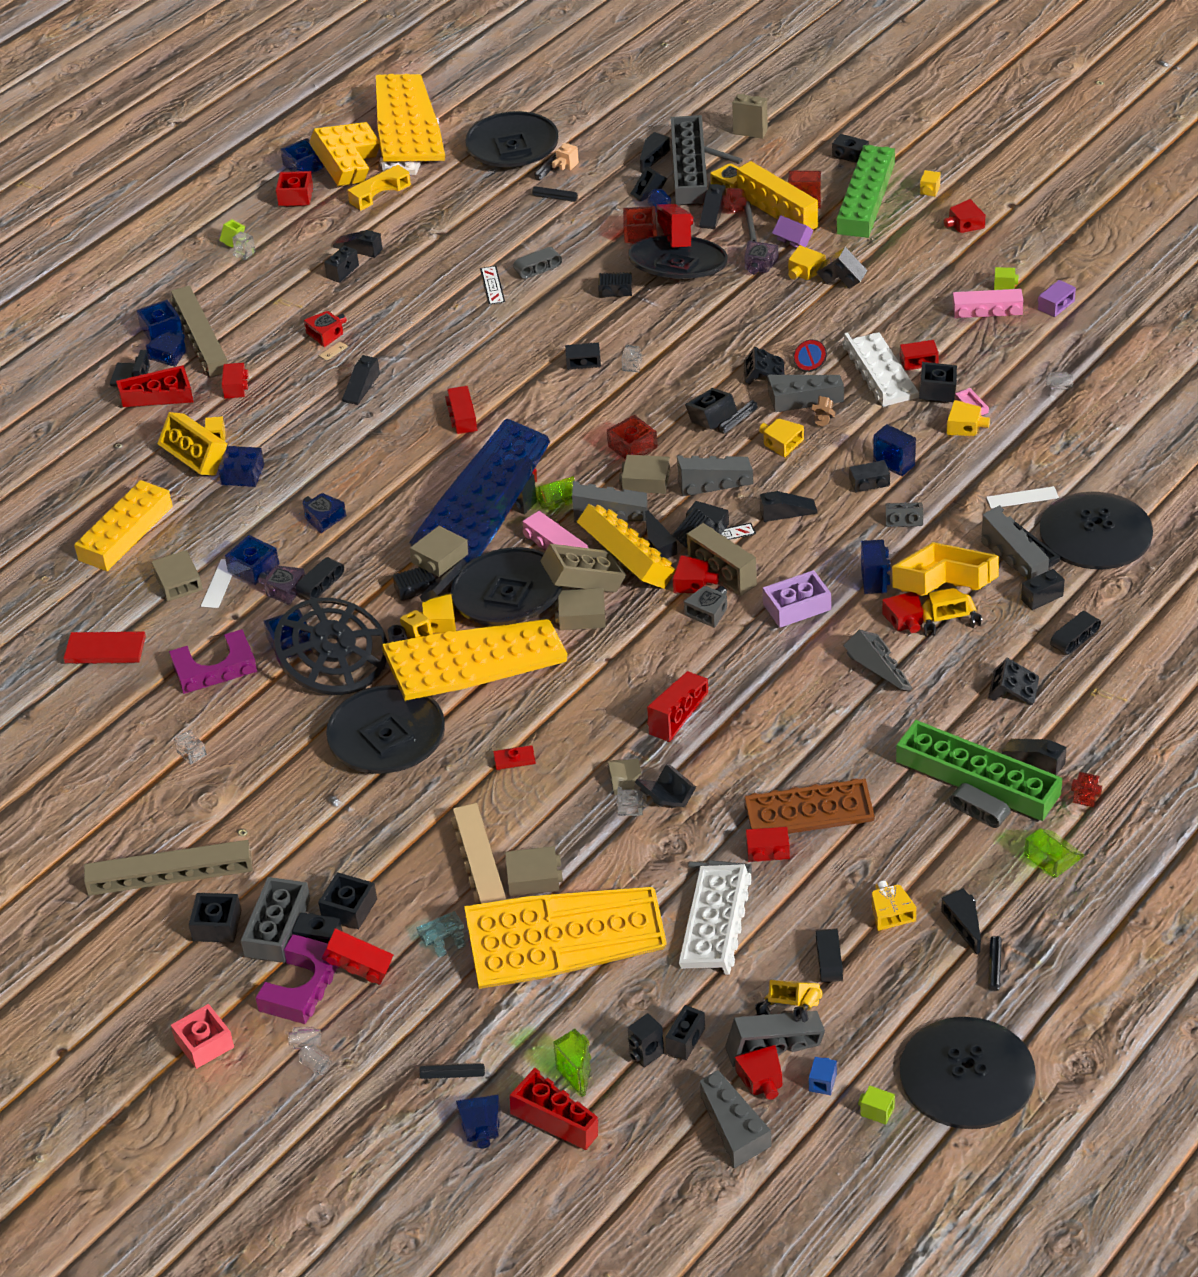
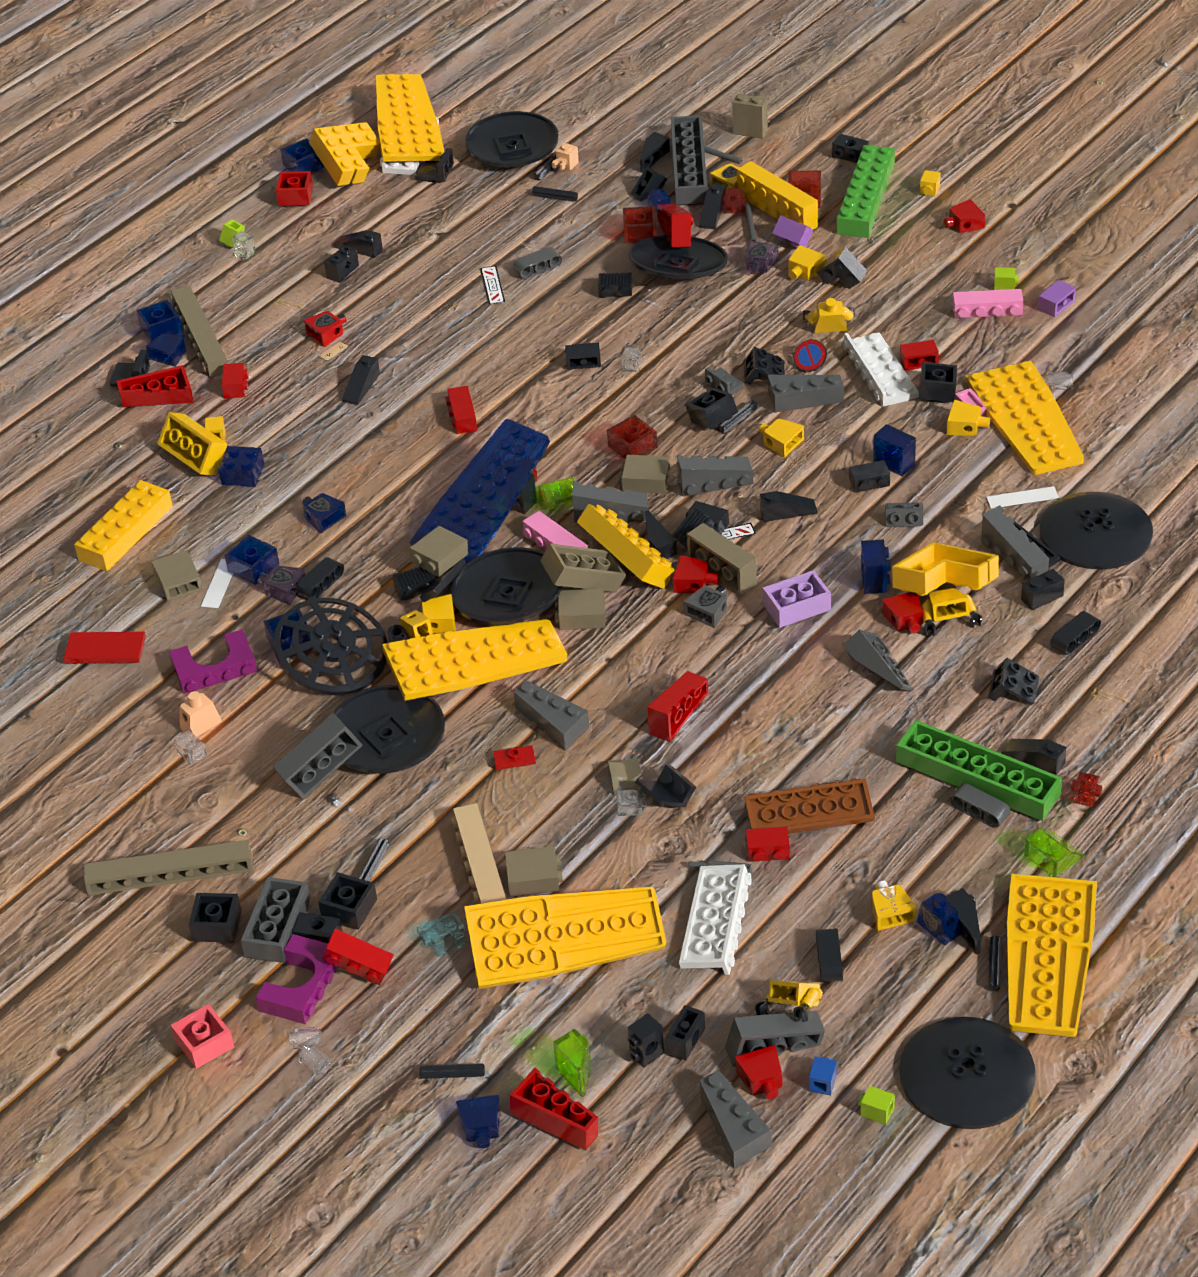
yellow arch [347,165,411,211] -> none
medium nougat hips [812,396,836,427] -> none
none -> light nougat torso [179,691,222,740]
none -> dark grey brick [273,713,363,799]
none -> axle [358,837,389,881]
none -> black bracket [415,148,454,182]
none -> dark grey wedge [514,680,589,751]
none -> dark grey bracket [705,367,744,395]
none -> yellow torso [802,298,855,333]
none -> clear blue torso [917,893,960,946]
none -> yellow wing [965,361,1084,475]
none -> yellow wing [1007,874,1097,1037]

